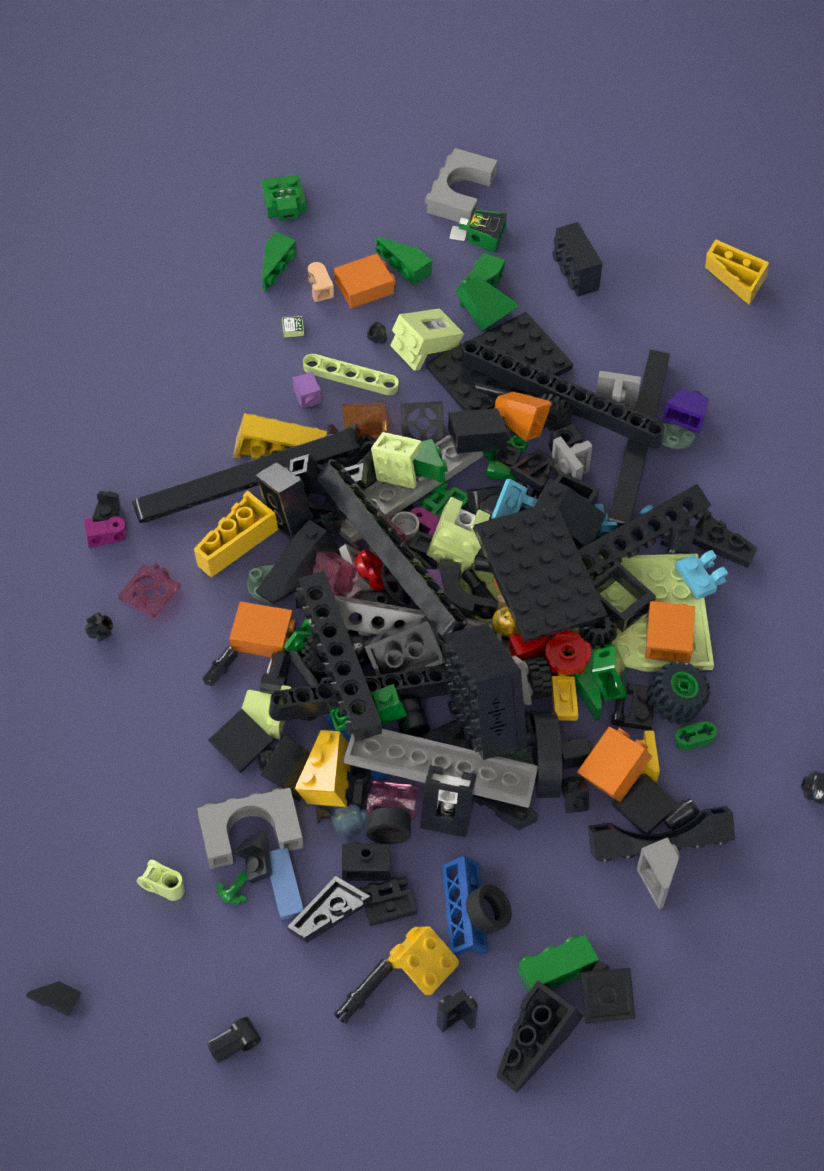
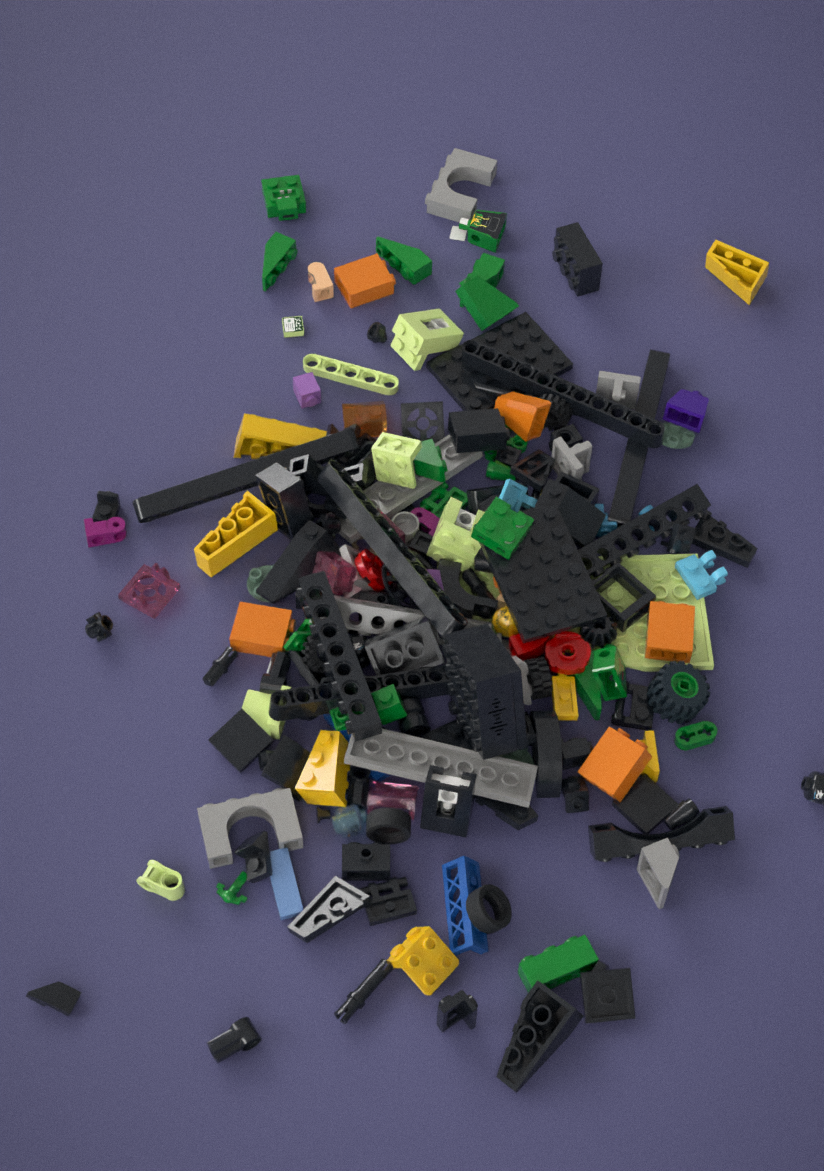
none -> green piece [471,496,534,560]

